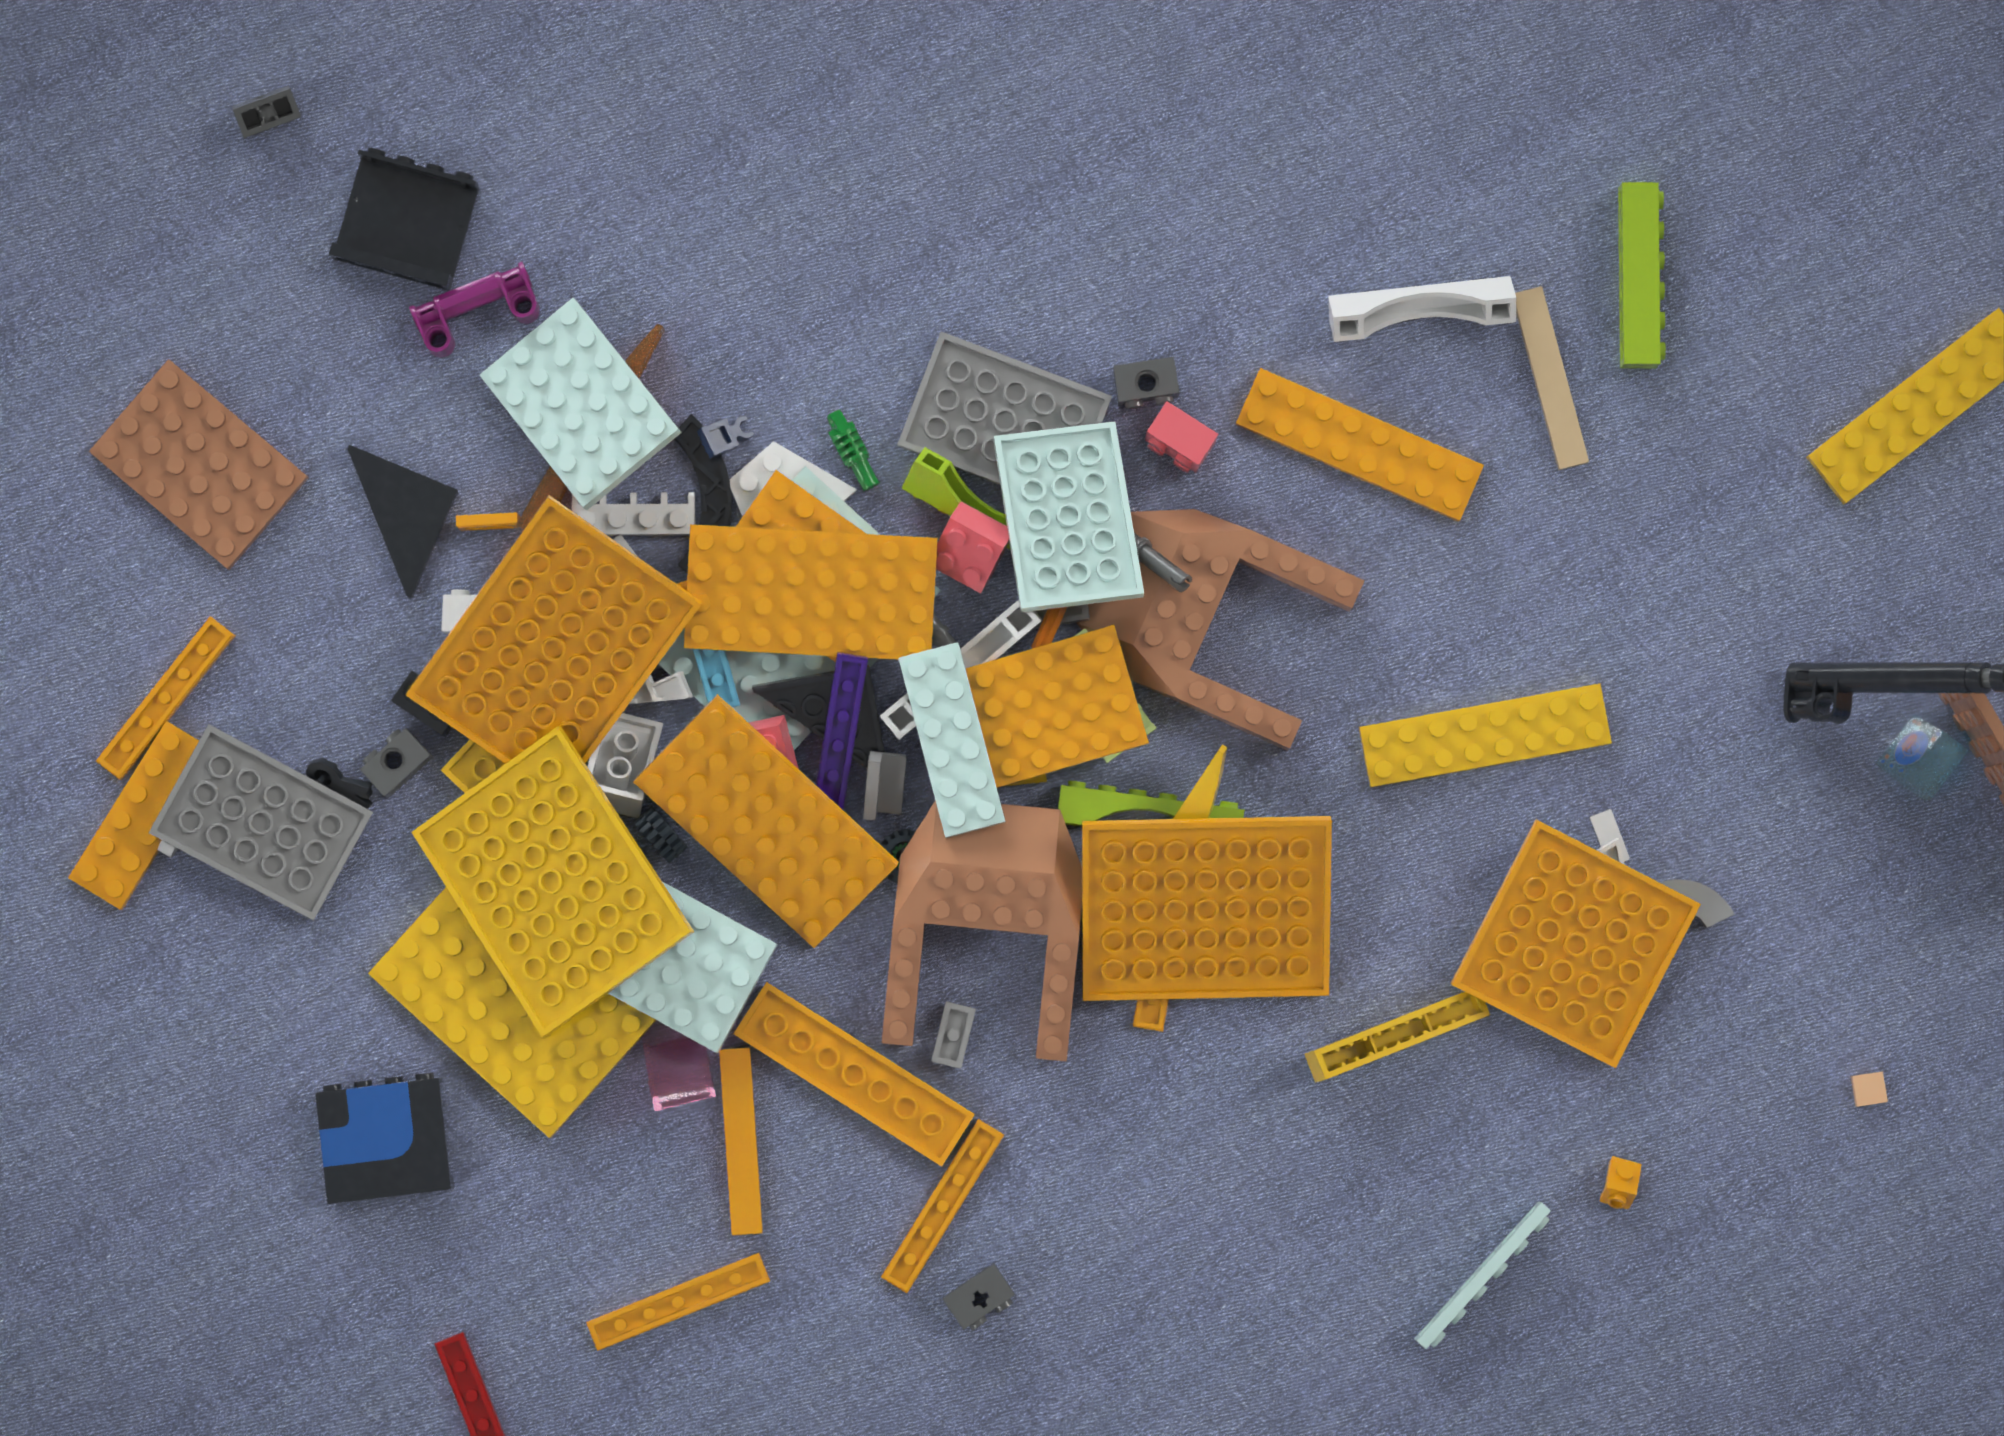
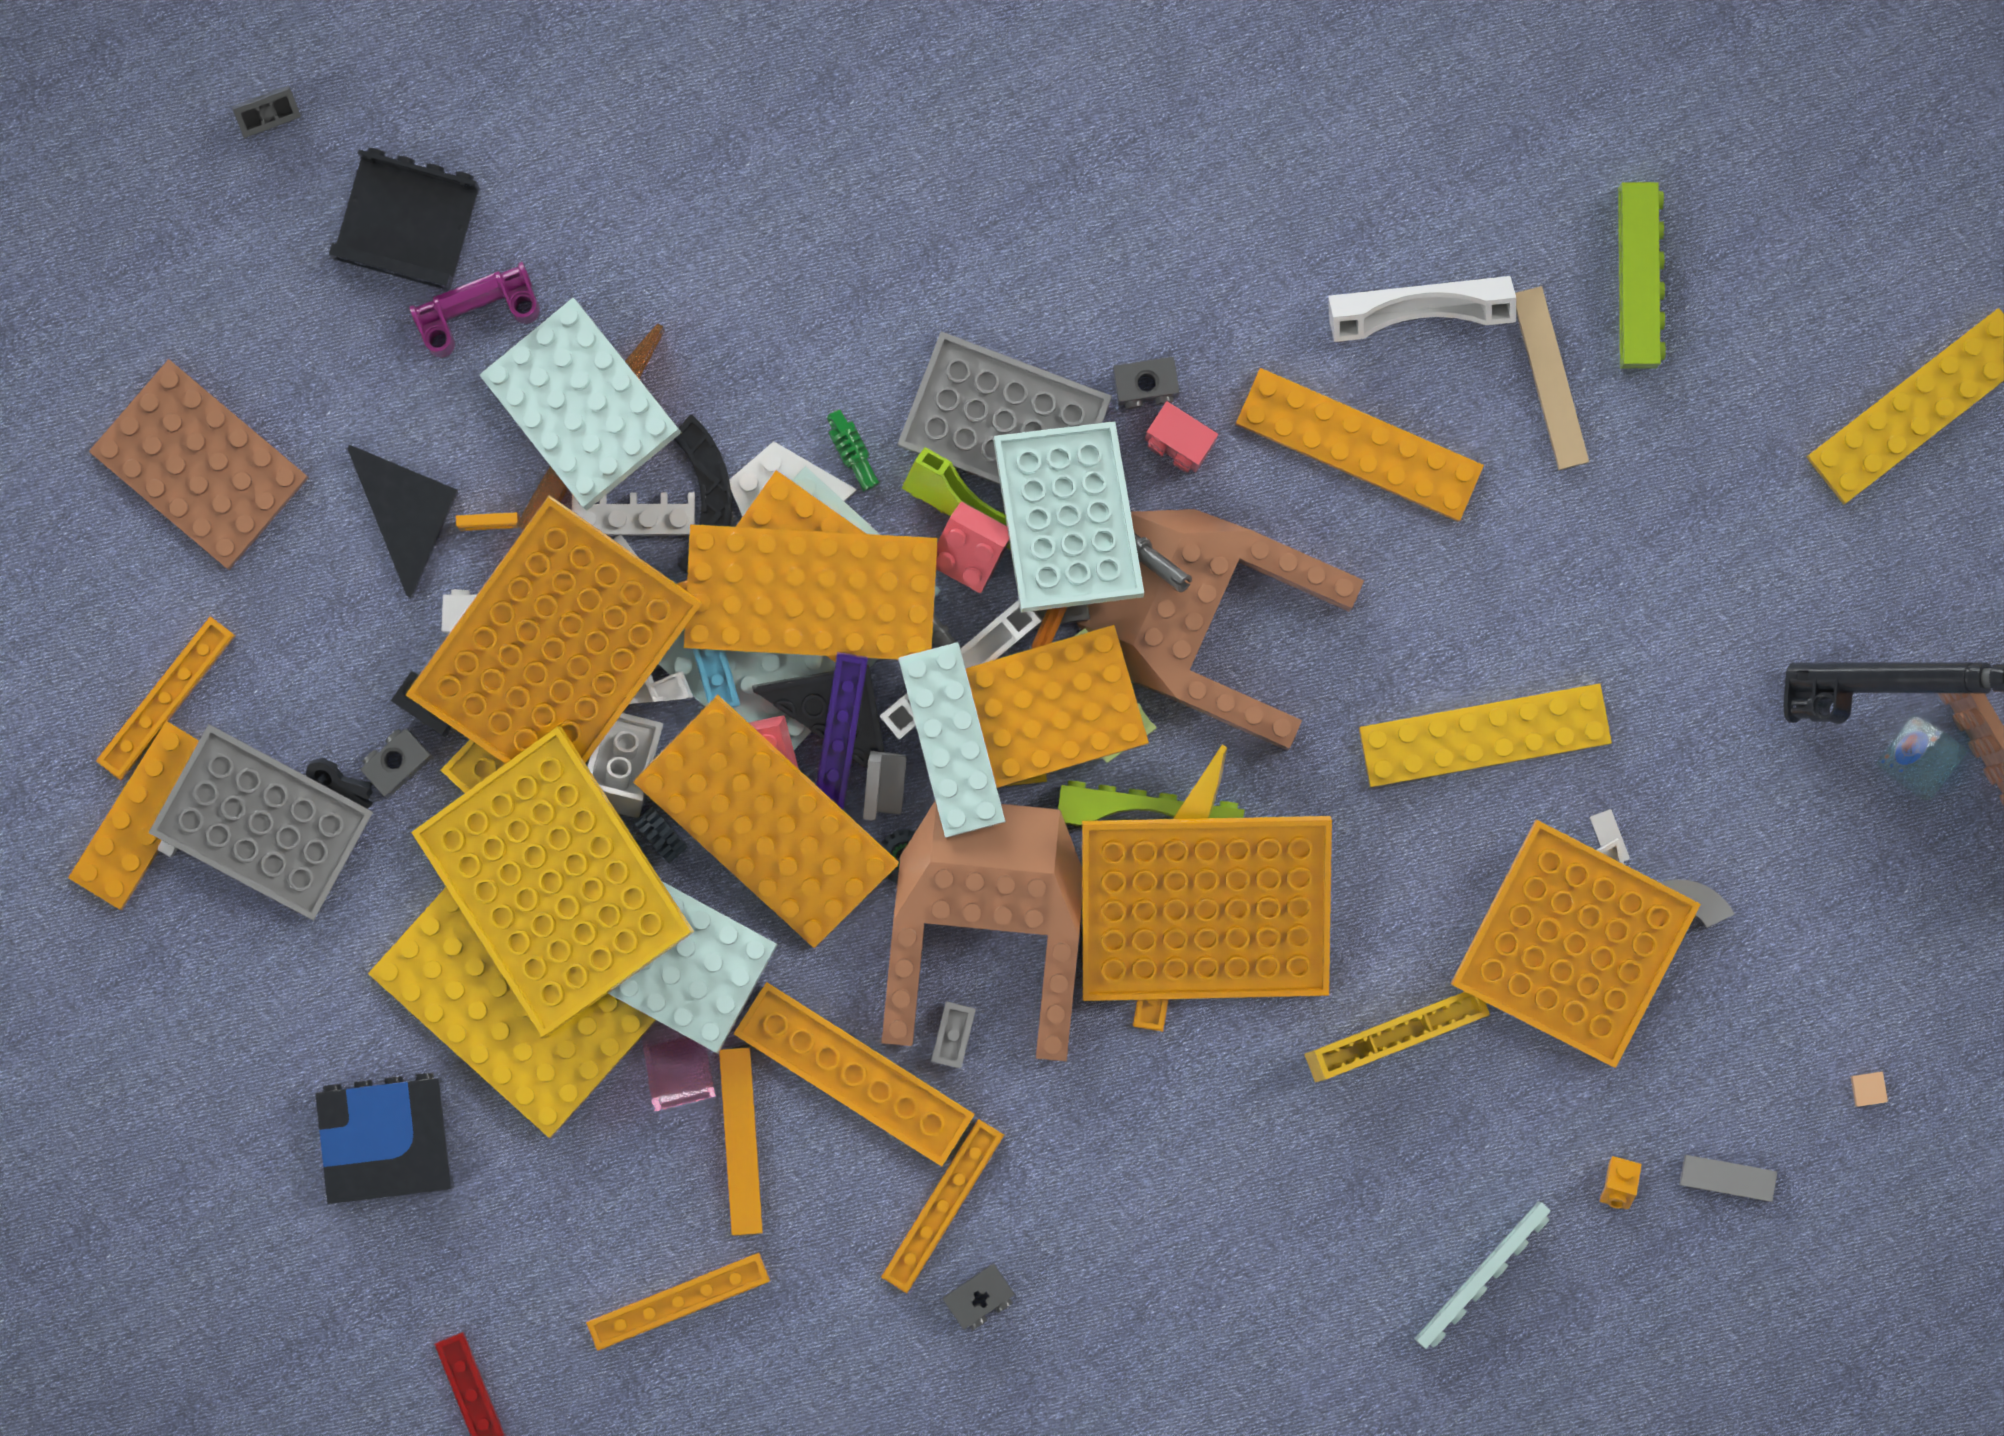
plate [697,416,755,459] -> none
none -> light grey tile [1679,1155,1778,1202]

